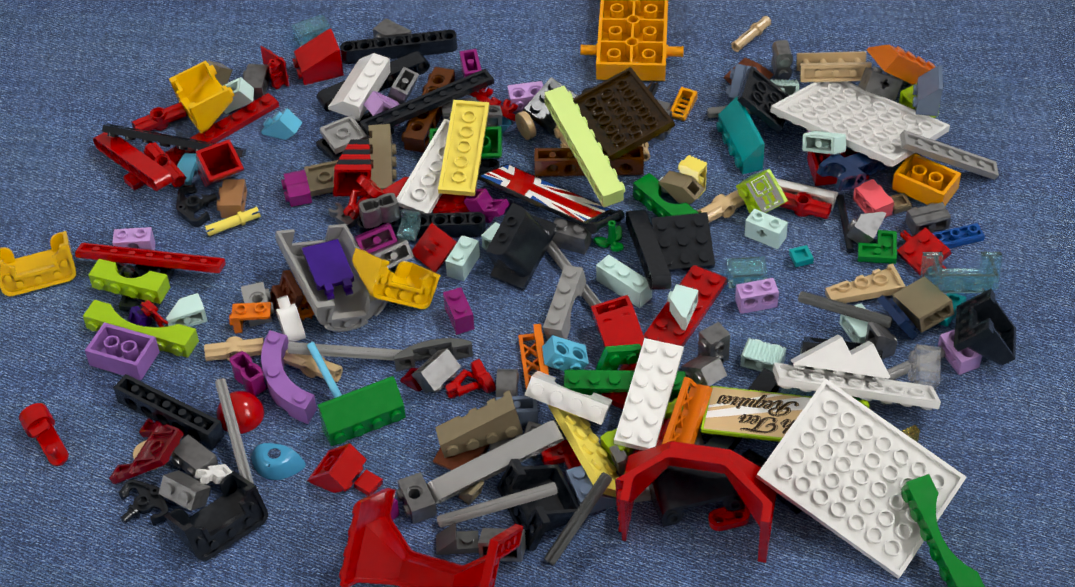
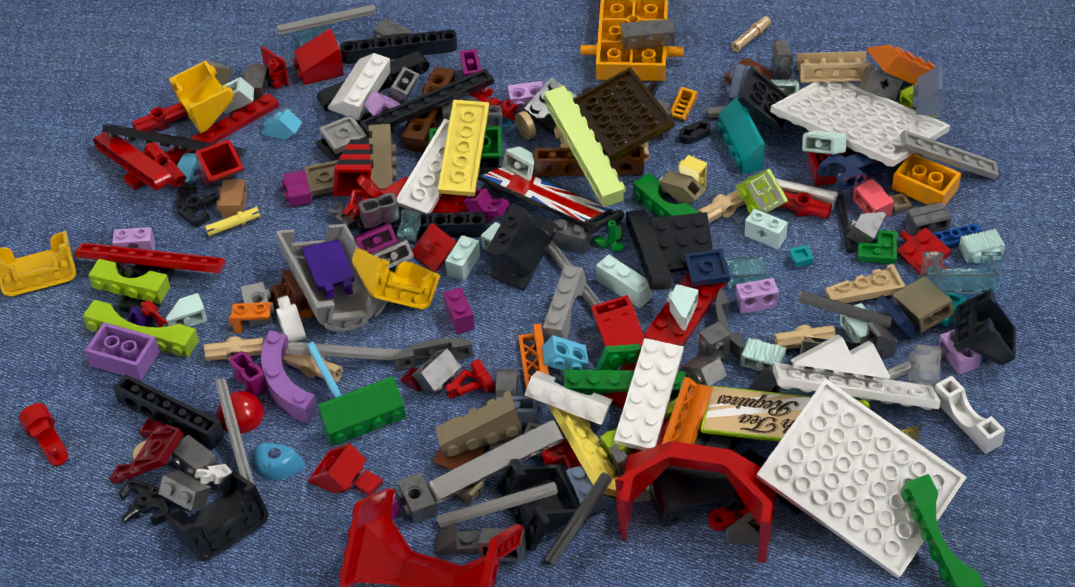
none -> light grey axle [277,5,376,35]
none -> light aqua slope [502,146,534,181]
none -> flat silver brick [621,19,675,50]
none -> black beam [679,121,710,144]
none -> dark blue plate [684,249,730,287]
none -> dark grey slope [715,289,744,360]
none -> dark grey slope [726,512,760,546]
none -> tan piece [774,325,836,350]
none -> white arch [935,376,1005,454]
none -> light aqua brick [959,228,1005,264]

